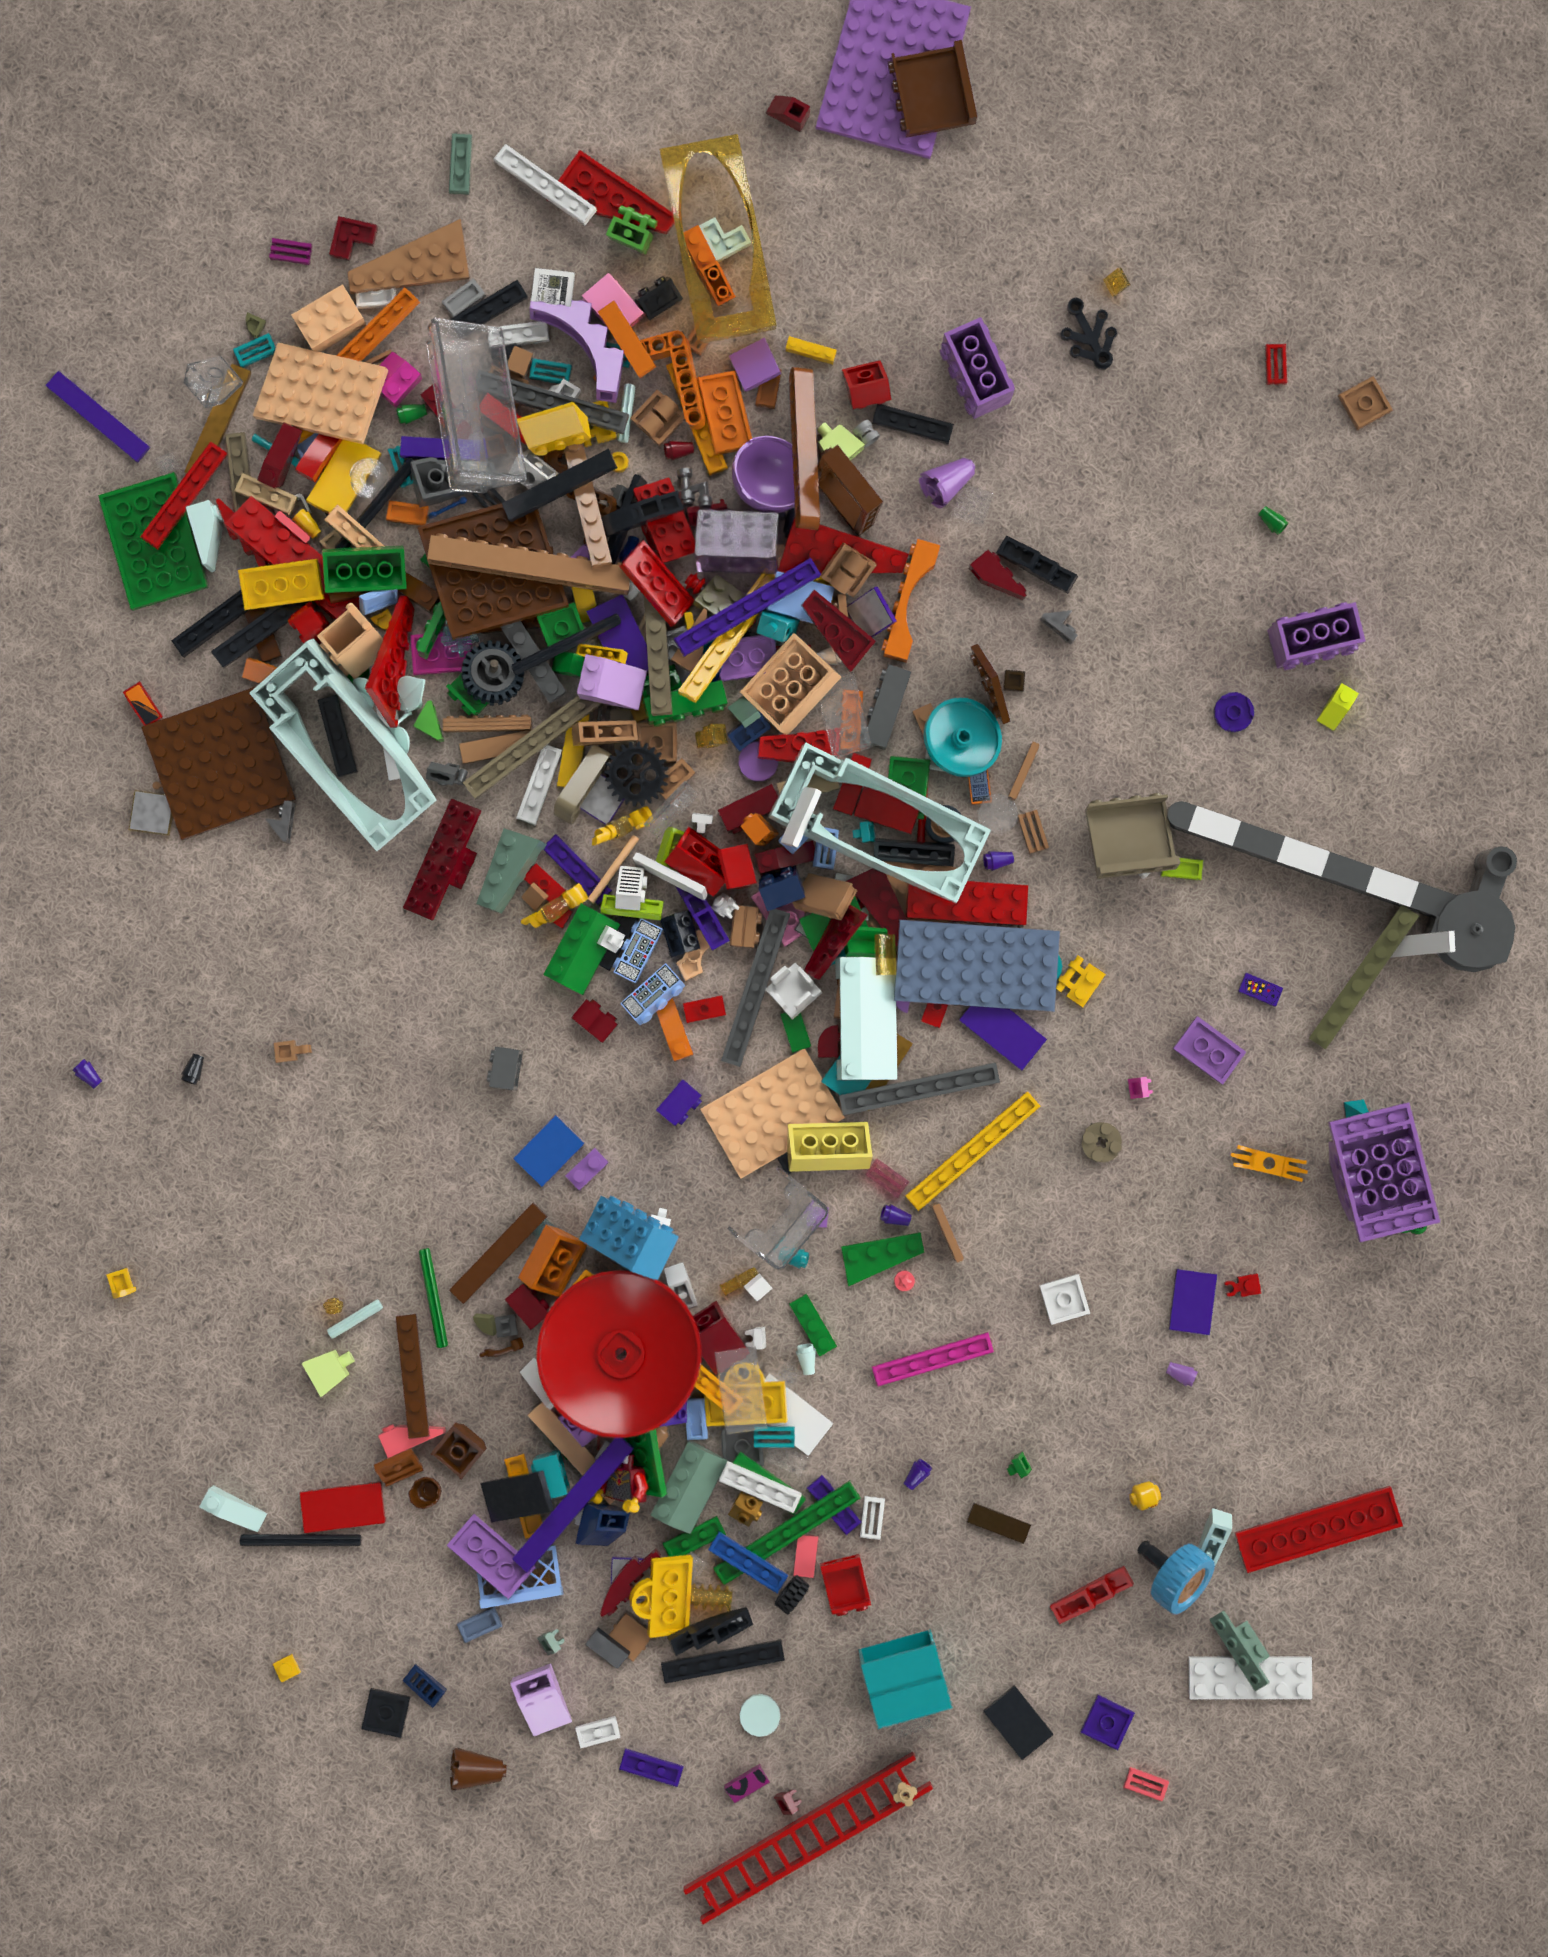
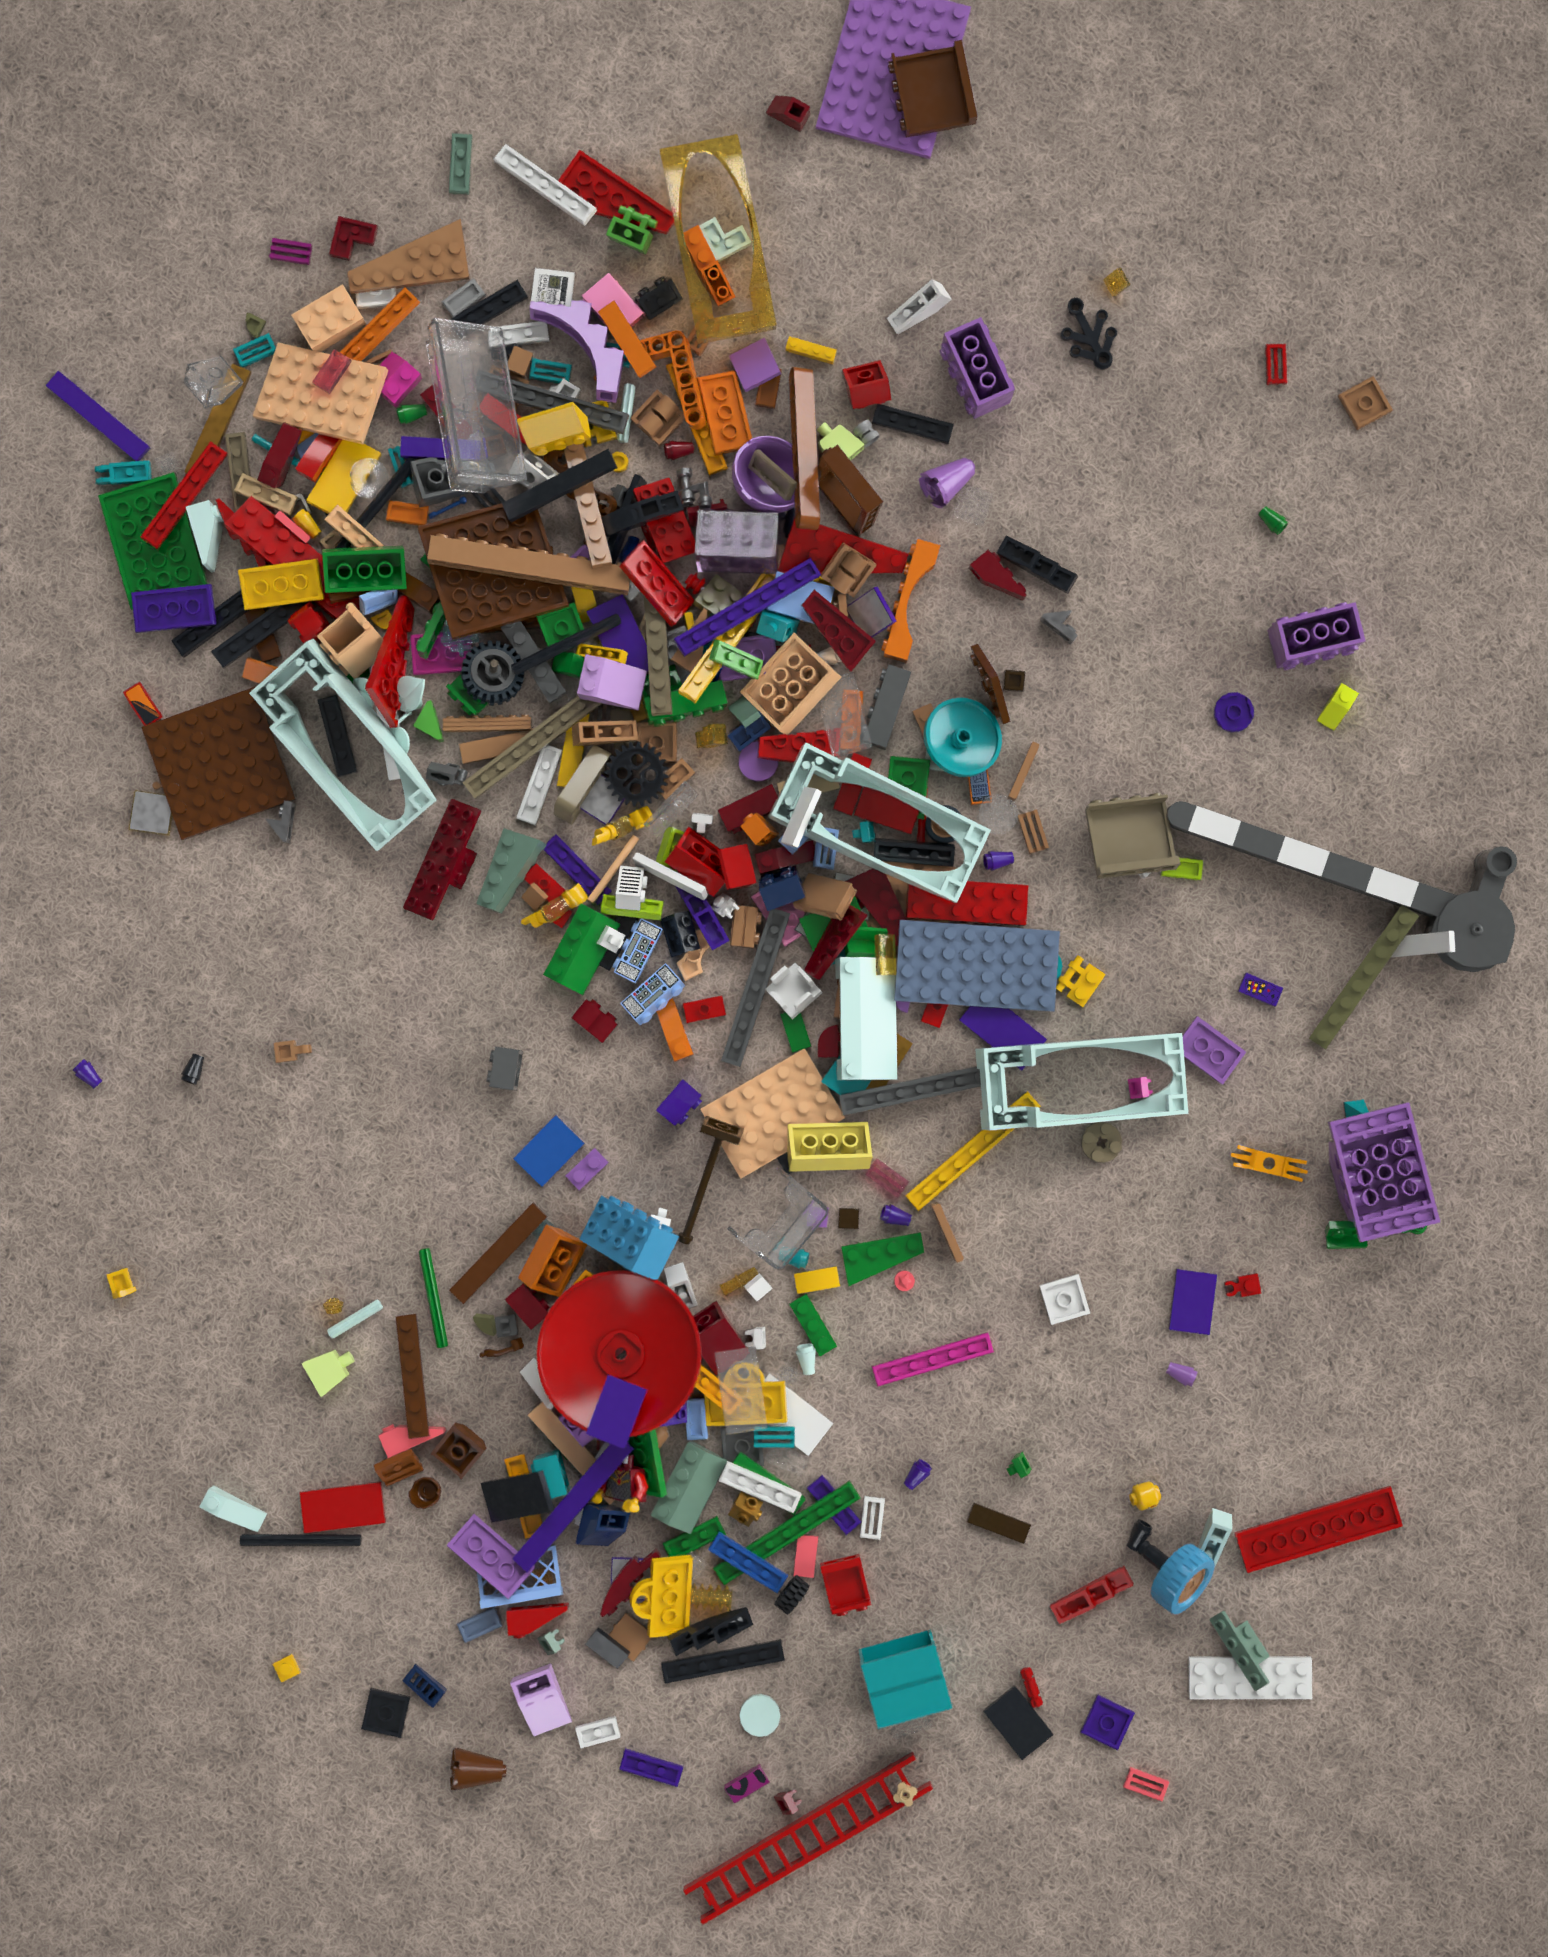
none -> teal hinge [95,460,152,485]
none -> dark purple tile [131,584,216,633]
none -> clear pink tile [312,350,352,394]
none -> red slope [506,1602,569,1639]
none -> dark purple tile [586,1375,647,1449]
none -> dark brown tile [678,1116,744,1245]
none -> bright green tile [709,640,764,680]
none -> dark tan plate [748,450,797,501]
none -> yellow slope [794,1266,840,1294]
none -> dark brown tile [838,1208,859,1229]
none -> white slope [887,279,952,334]
none -> light aqua windscreen [975,1033,1188,1130]
none -> red axle [1020,1667,1043,1708]
none -> black cone [1126,1519,1153,1552]
none -> green bracket [1324,1221,1368,1249]

